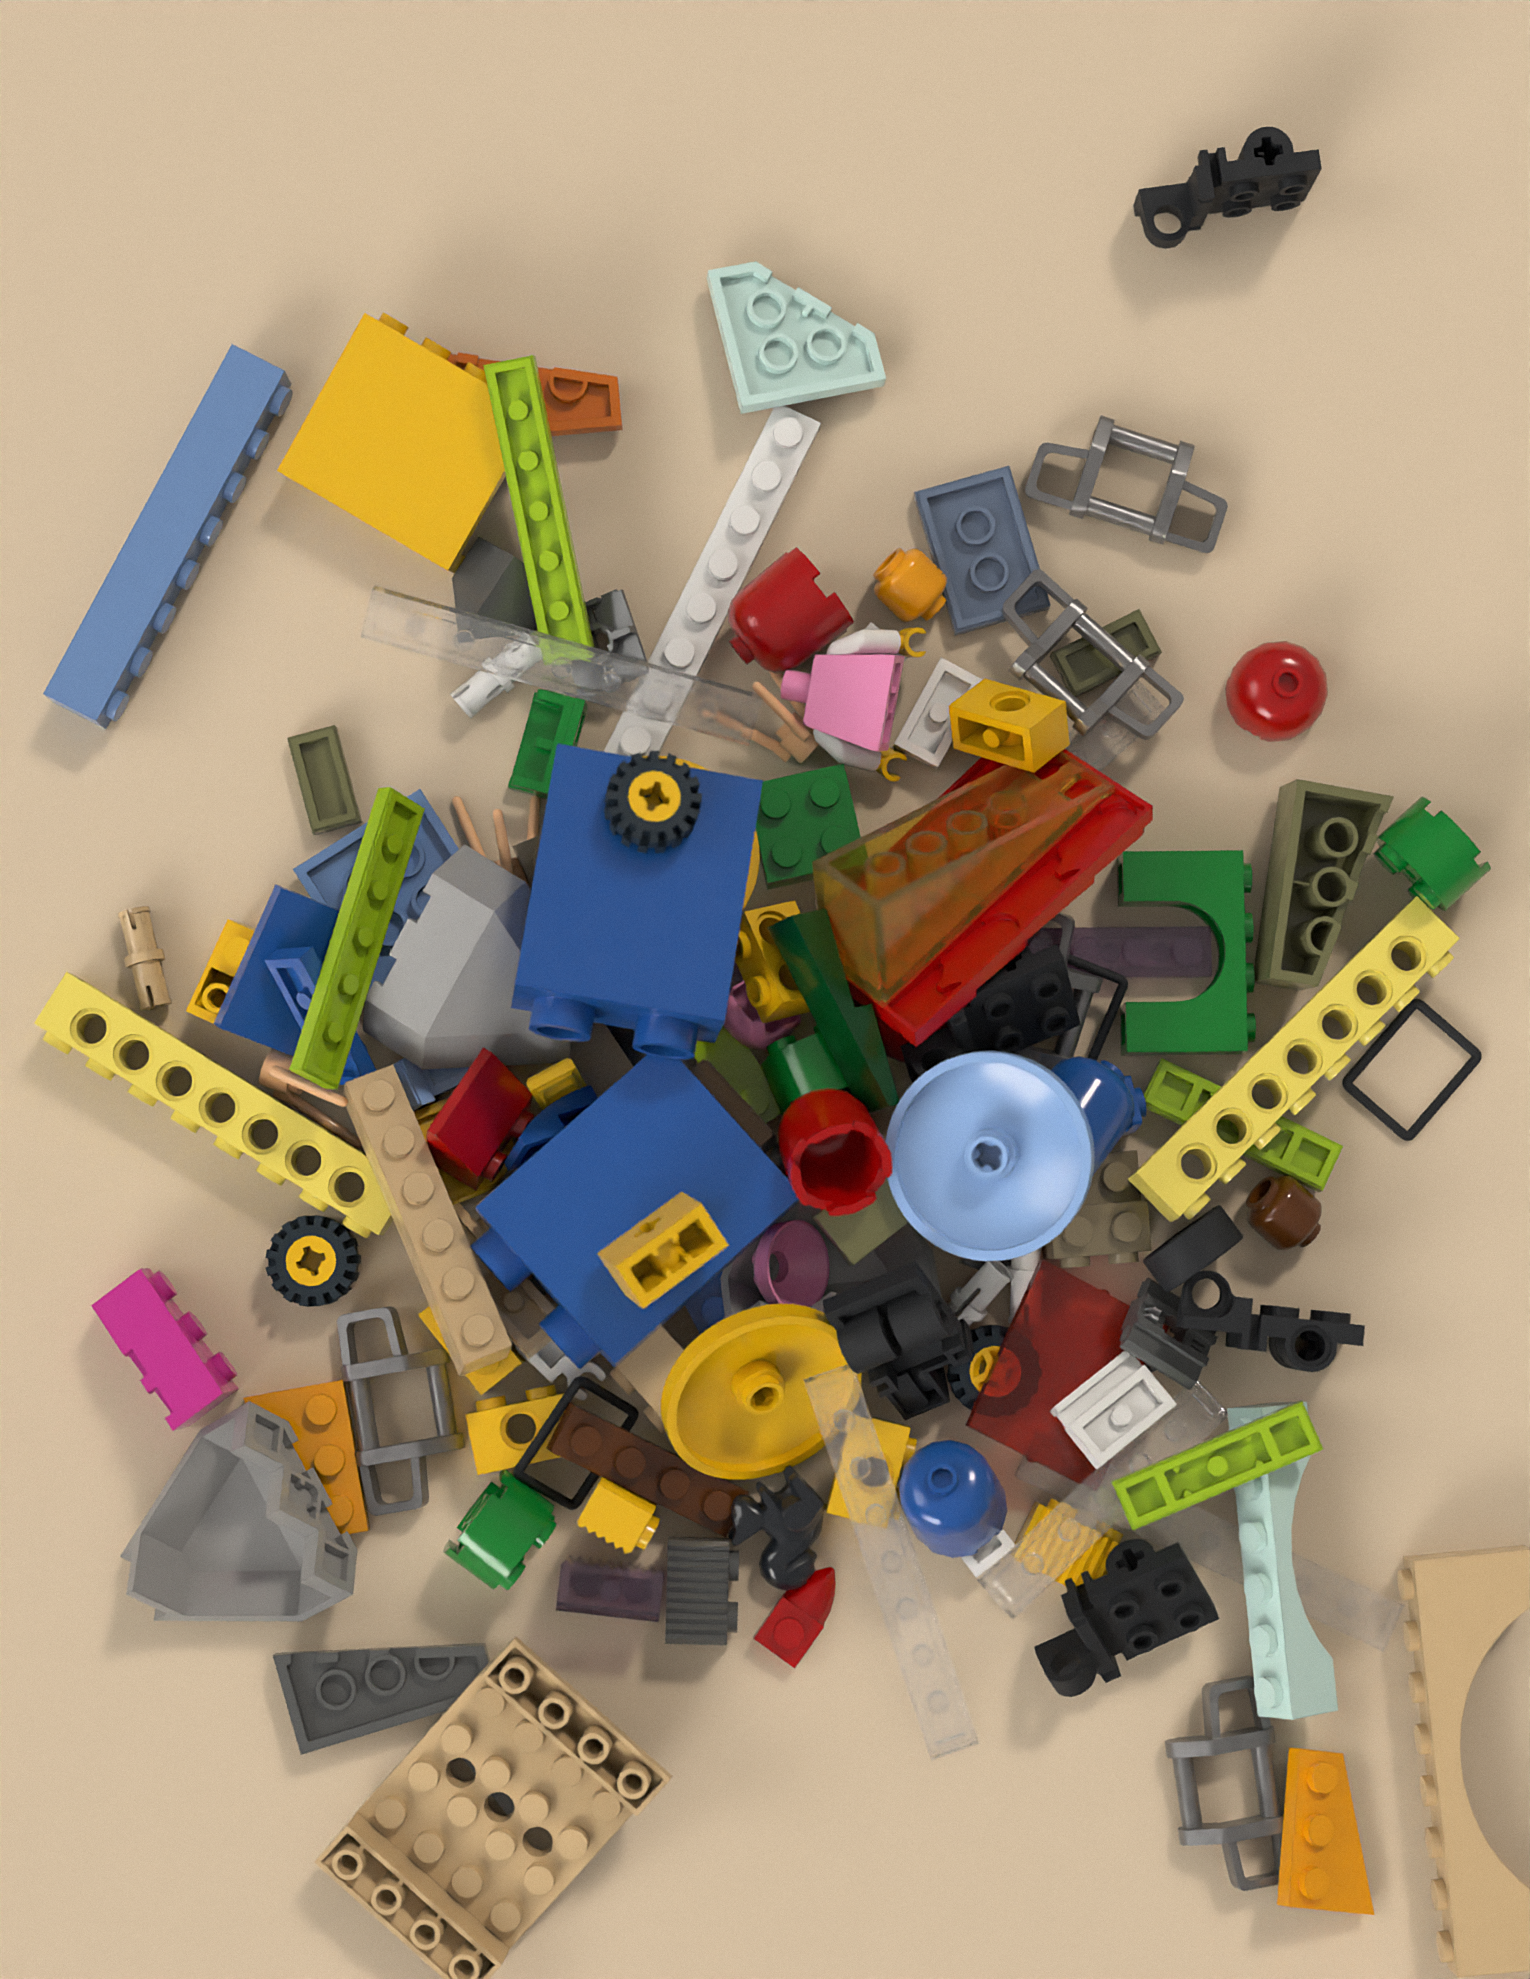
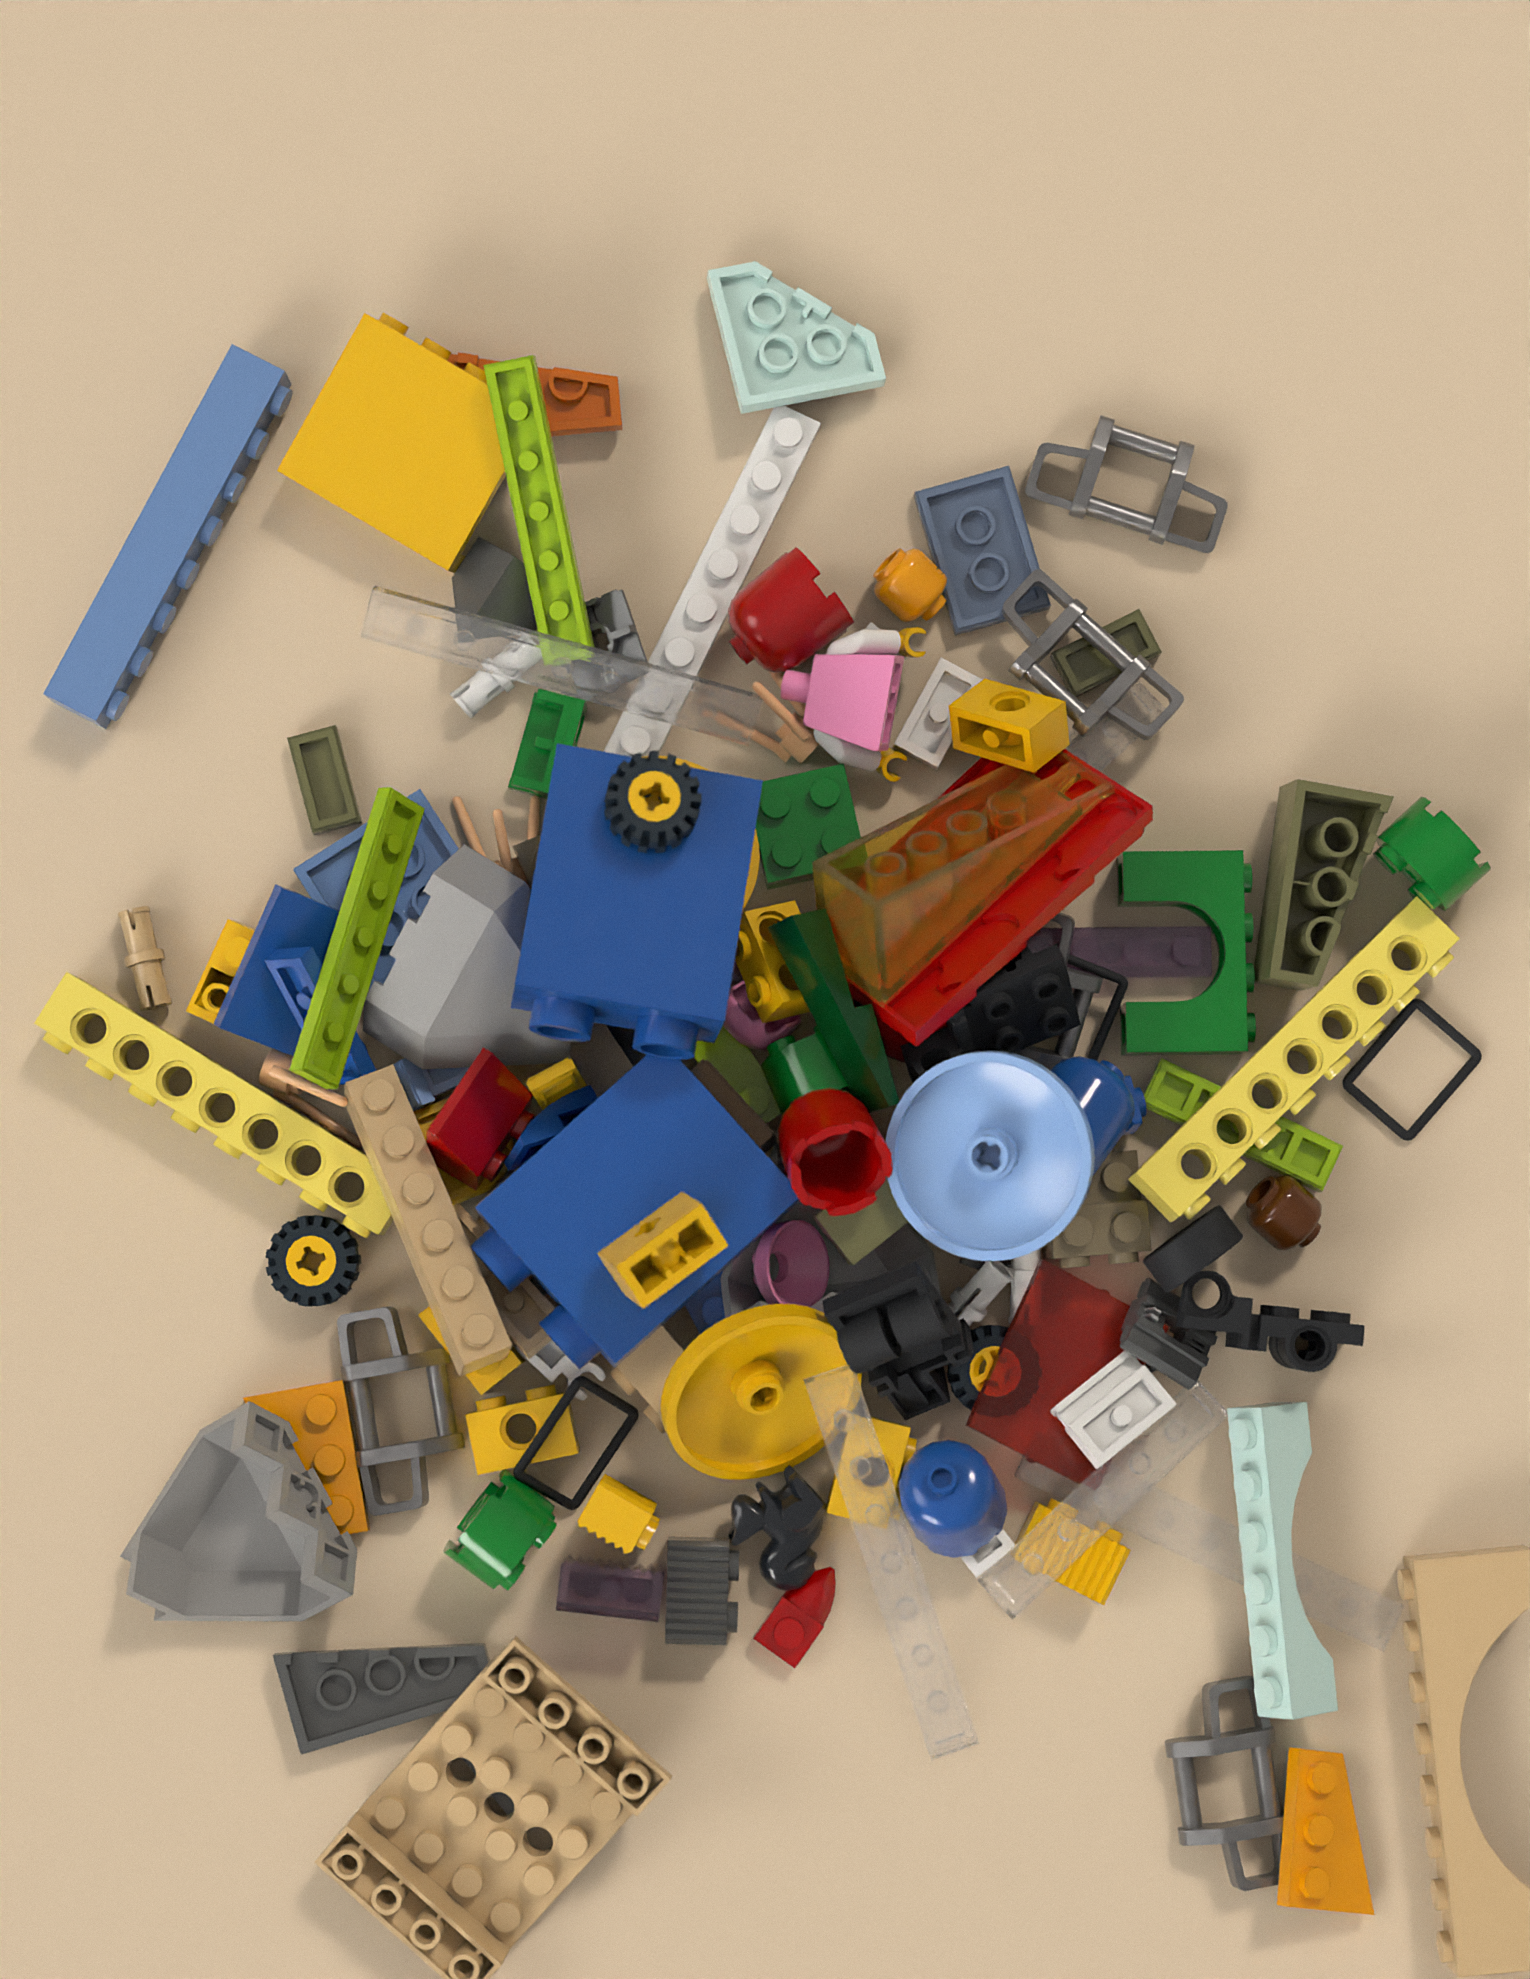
dark pink wedge [91,1268,239,1431] -> none
reddish brown plate [546,1402,749,1537] -> none
black plate [1034,1539,1220,1697] -> none
lime plate [1111,1400,1324,1531] -> none
black plate [1133,127,1322,249] -> none
red cylinder [1225,641,1328,742] -> none

